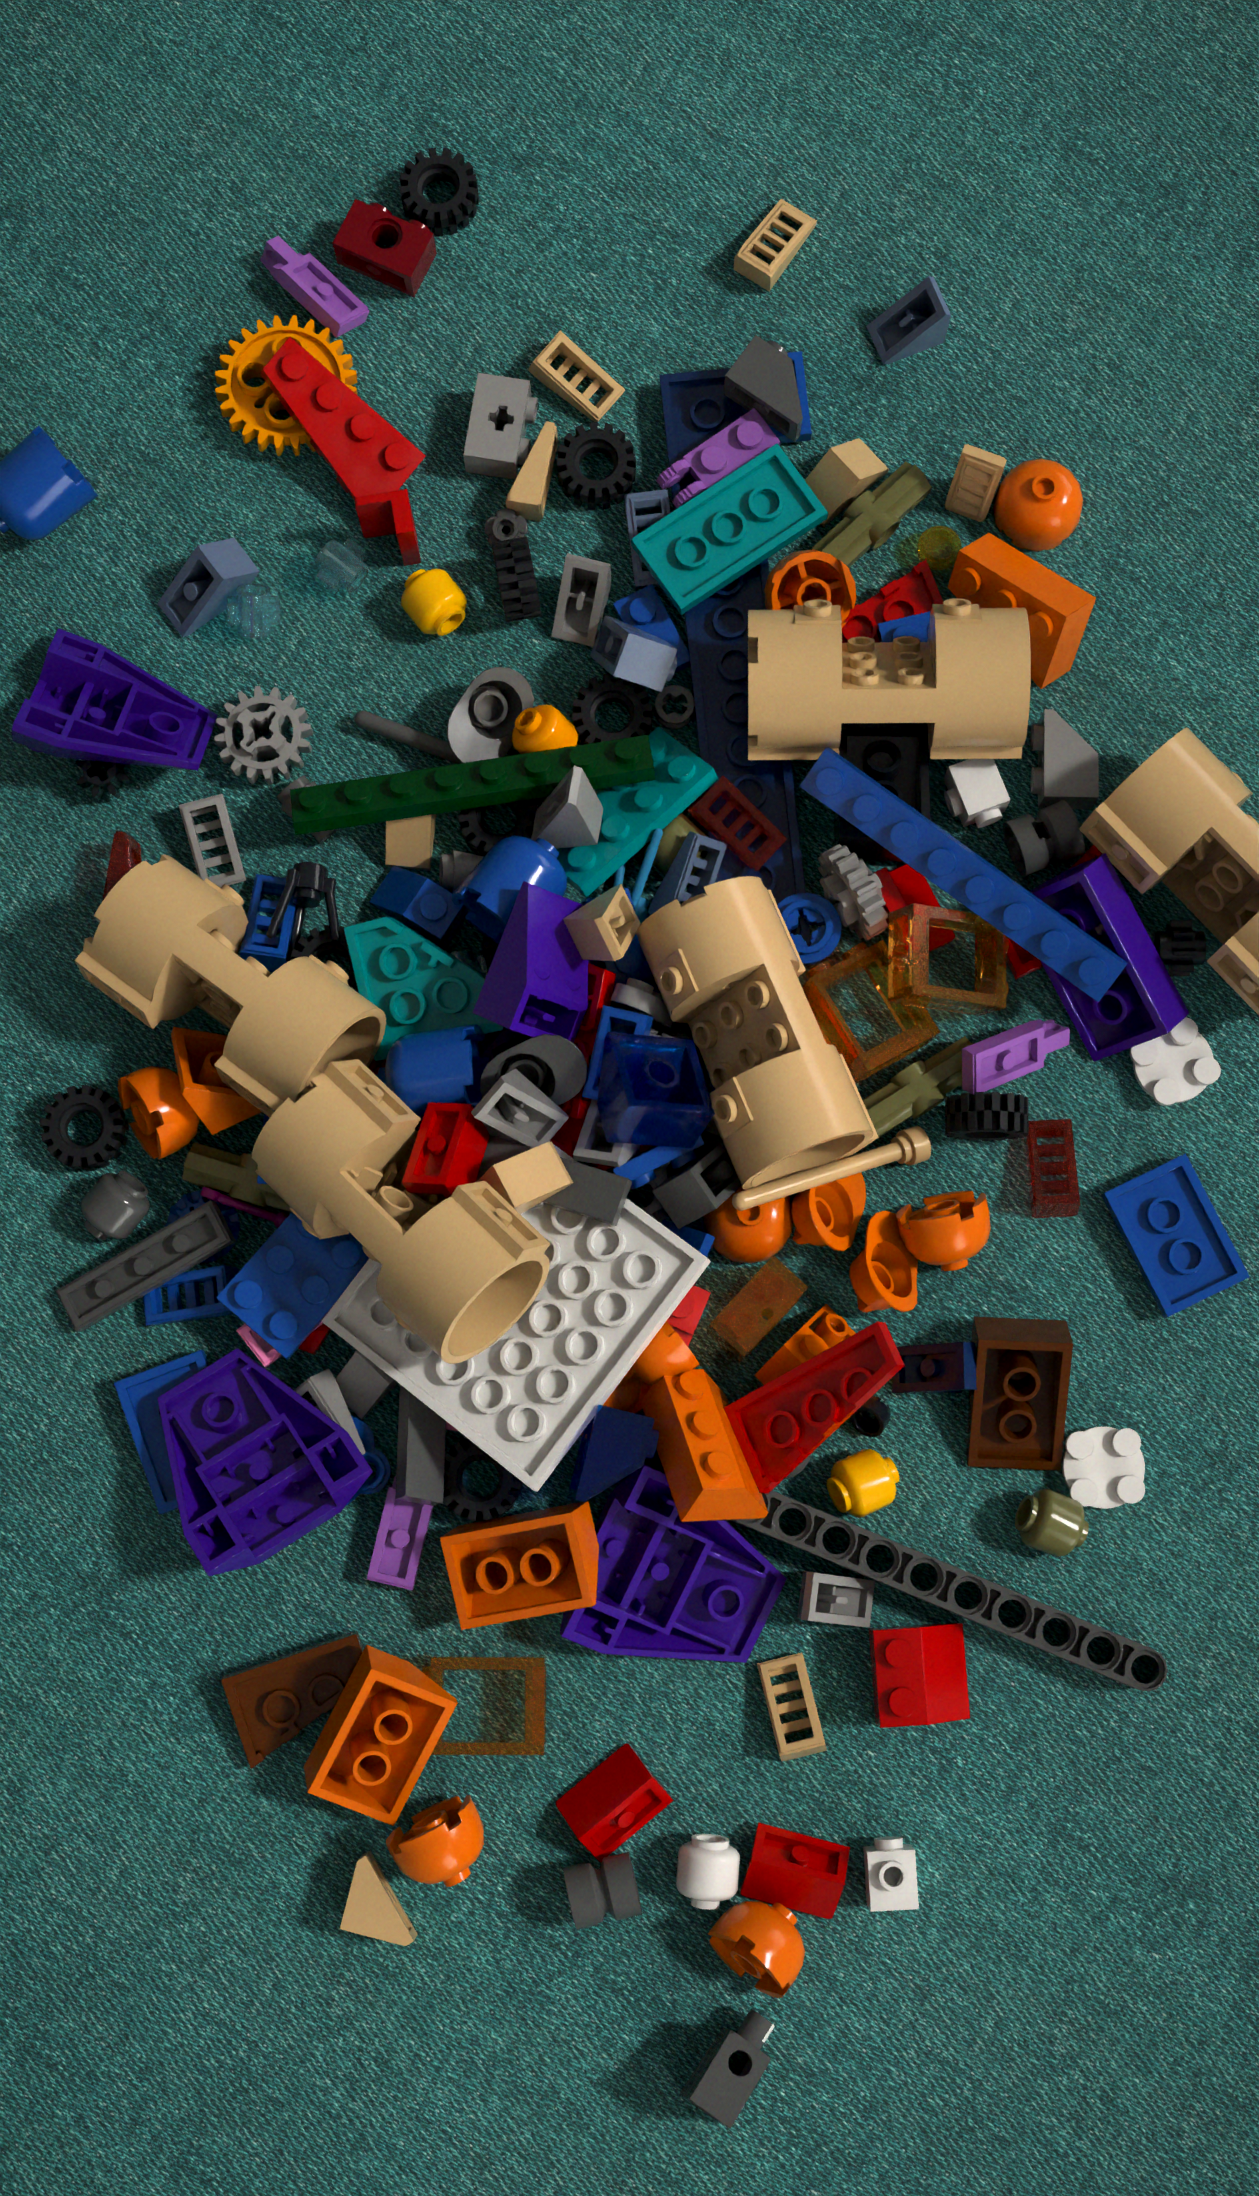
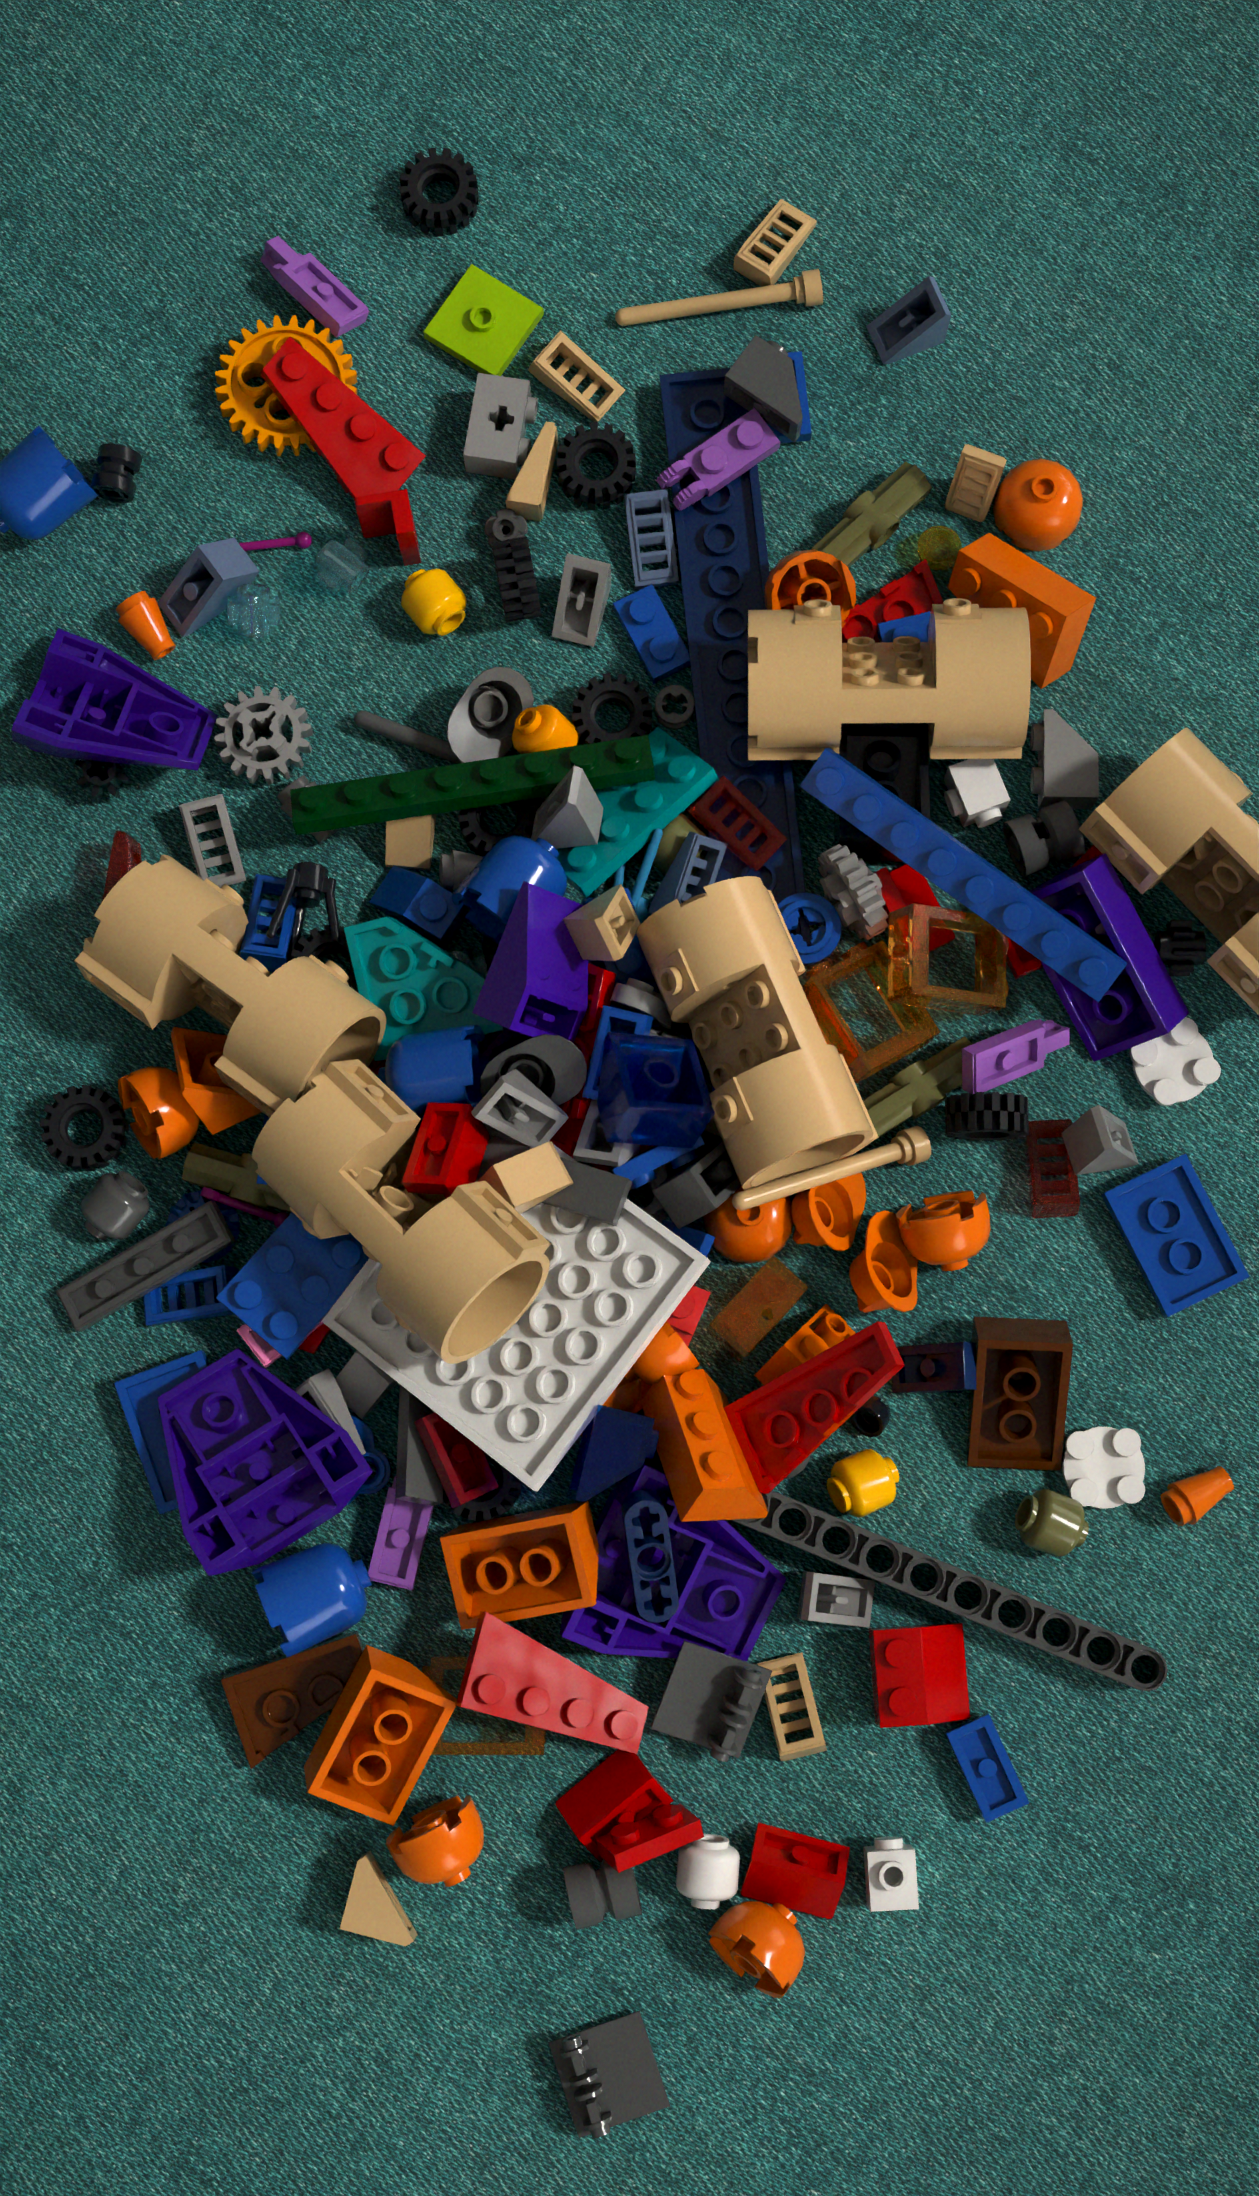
dark red brick [332,199,437,297] -> none
sand blue slope [590,615,678,692] -> none
teal plate [631,443,828,615] -> none
dark grey torso [679,2009,775,2128] -> none
tan slope [805,438,889,527] -> none
none -> black wheel [90,444,142,503]
none -> orange cone [116,591,176,660]
none -> magenta hinge [239,531,312,551]
none -> blue cylinder [252,1543,372,1658]
none -> dark red plate [414,1412,499,1508]
none -> lime plate [423,264,544,376]
none -> wing [455,1611,649,1754]
none -> dark grey hinge [549,2010,670,2138]
none -> red plate [595,1804,704,1873]
none -> tan piece [615,269,823,326]
none -> dark blue beam [621,1489,679,1623]
none -> dark grey hinge [651,1640,772,1762]
none -> blue plate [944,1713,1029,1823]
none -> light grey slope [1061,1105,1139,1175]
none -> orange cone [1161,1466,1234,1526]

